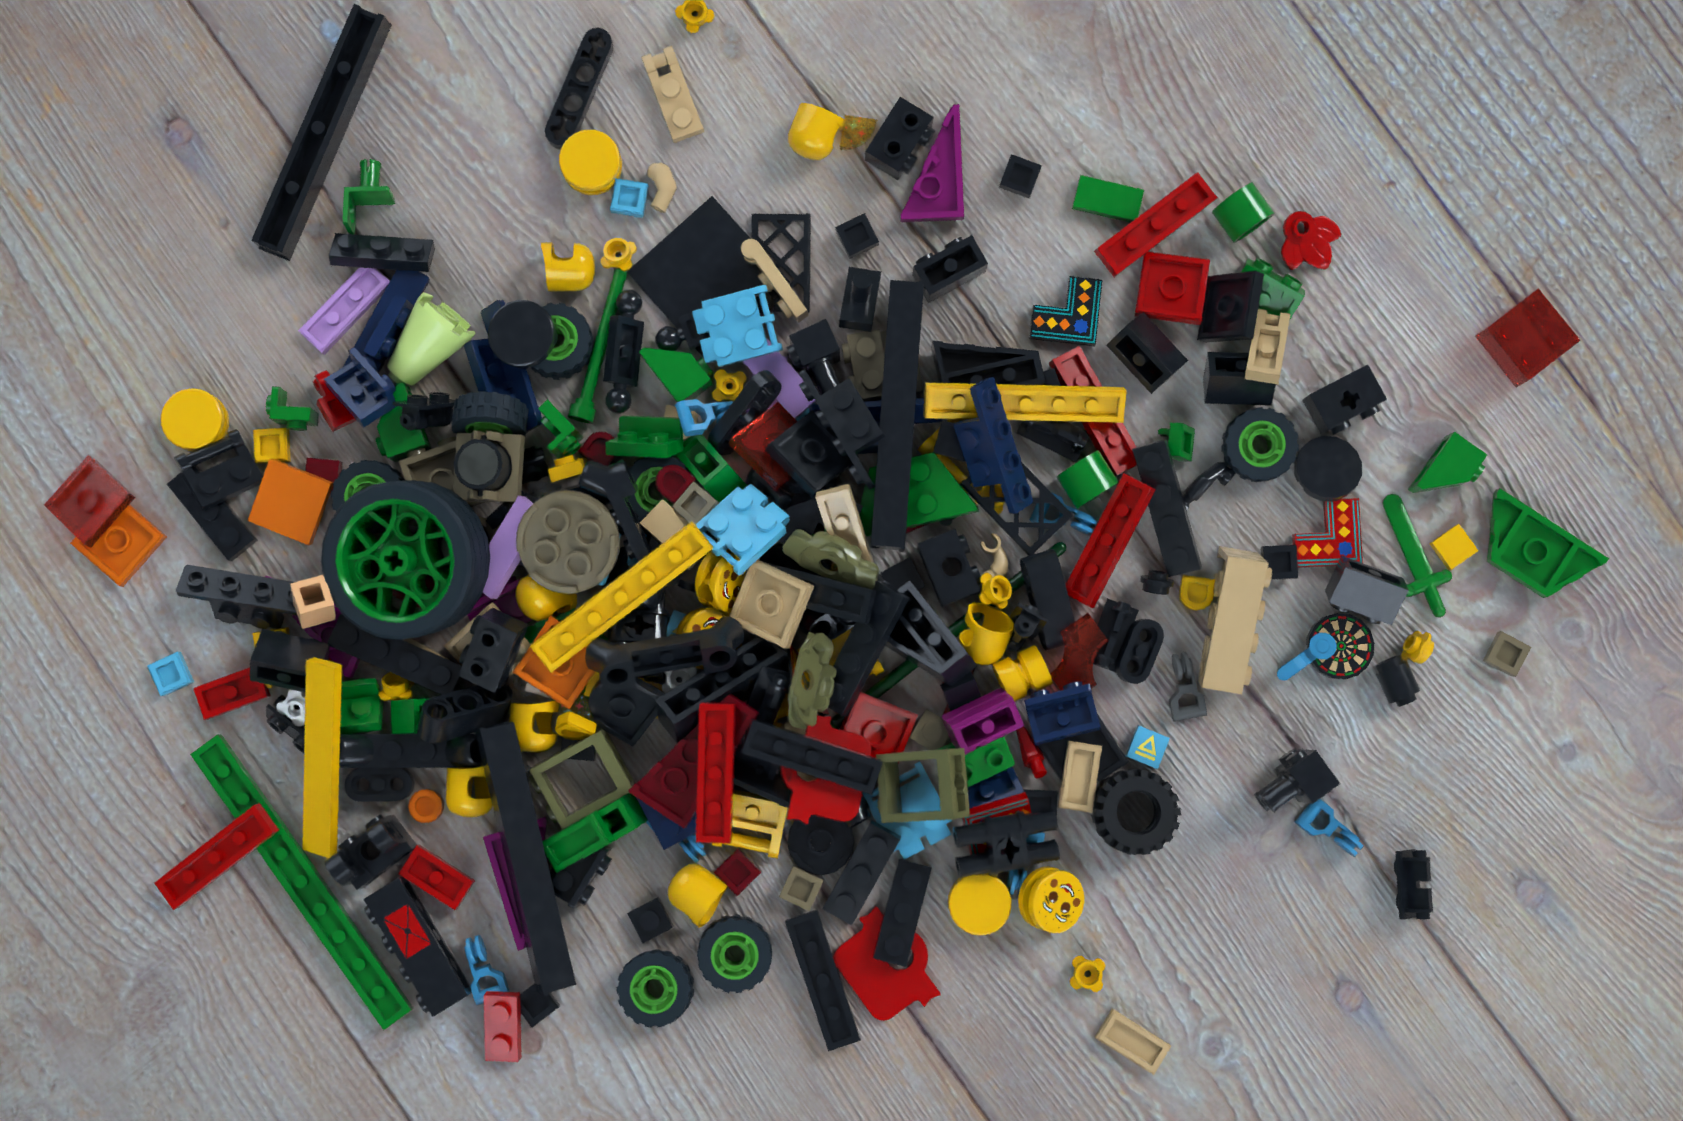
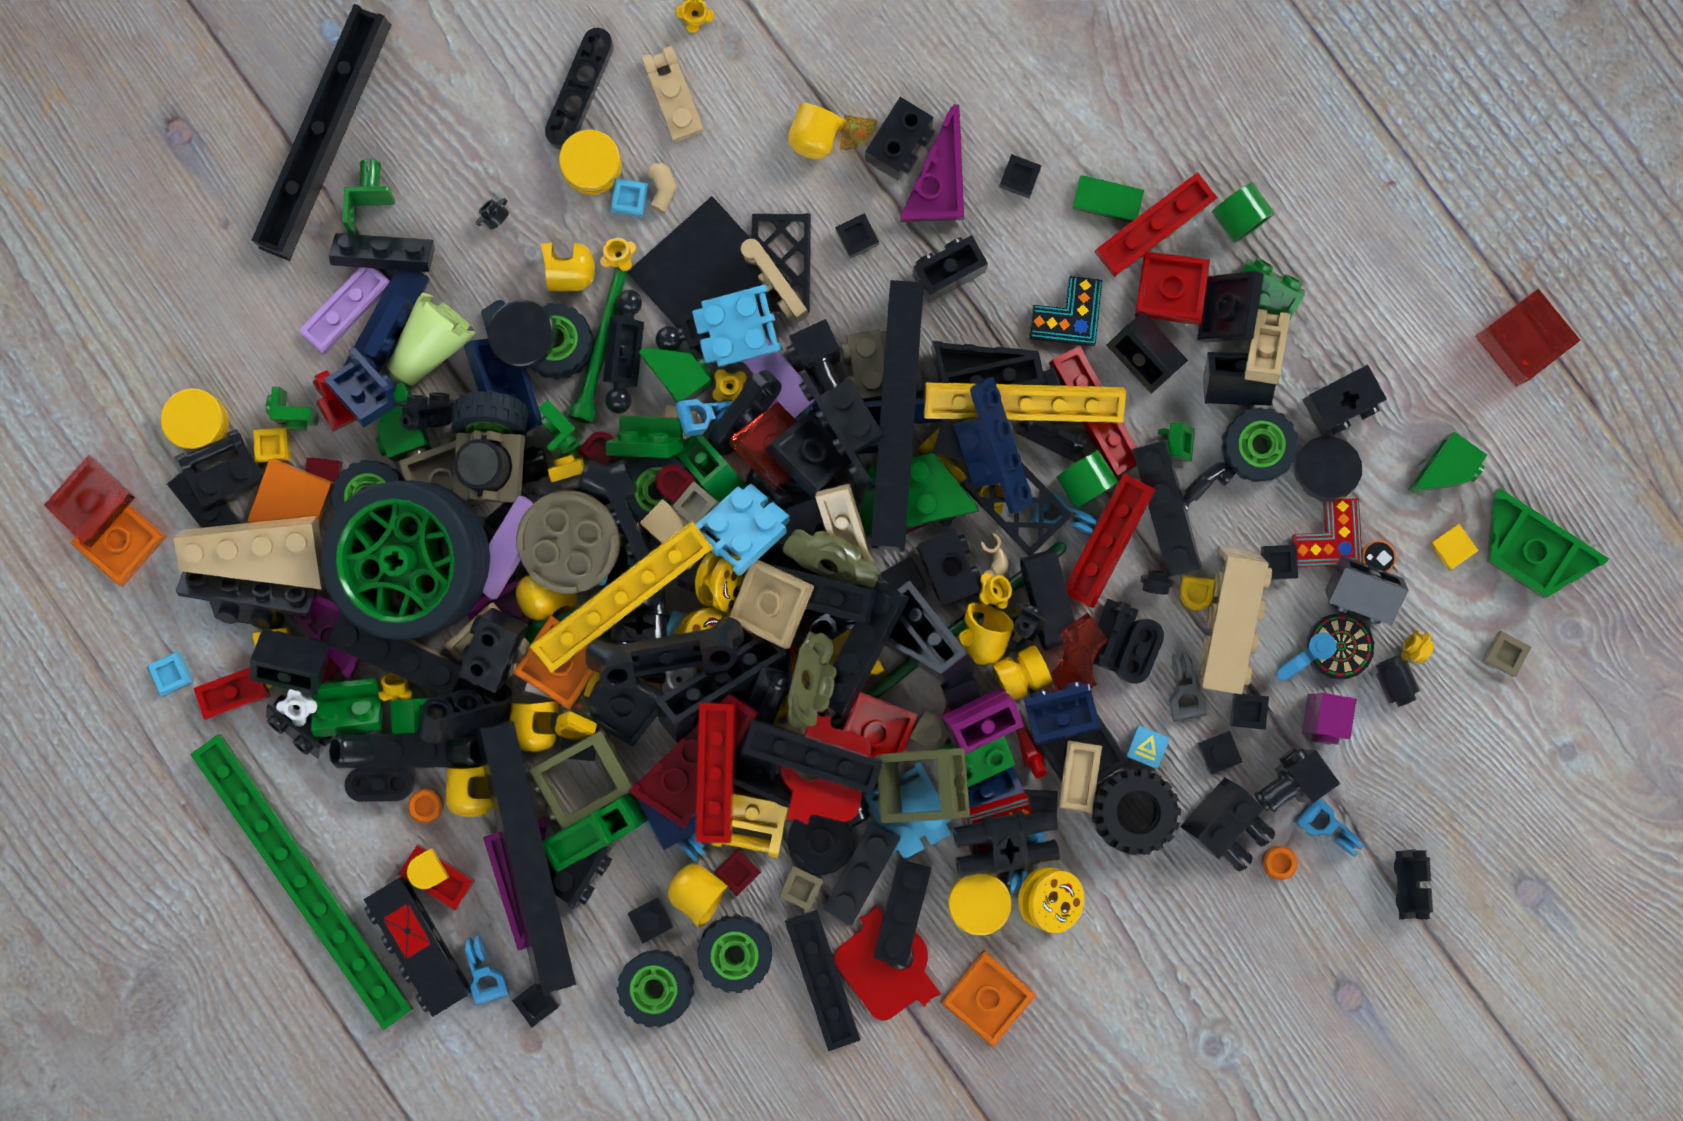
red plate [154,803,279,910] -> none
light nougat brick [290,575,336,629] -> none
yellow tile [302,657,342,858] -> none
black brick [324,814,417,890] -> none
plate [483,991,522,1062] -> none
black tile [839,267,881,332] -> none
yellow plate [1069,955,1106,992] -> none
tan tile [1095,1008,1171,1075] -> none
red plate [1281,211,1341,270] -> none
green sword [1383,494,1452,618] -> none
none -> tan wedge [174,516,325,589]
none -> yellow tile [407,848,449,889]
none -> black plate [476,198,509,230]
none -> orange tile [941,950,1036,1048]
none -> black brick [1180,777,1275,871]
none -> black plate [1197,731,1243,775]
none -> black plate [1230,693,1269,730]
none -> orange tile [1262,846,1298,880]
none -> magenta brick [1302,693,1357,745]
none -> black tile [1362,540,1396,572]

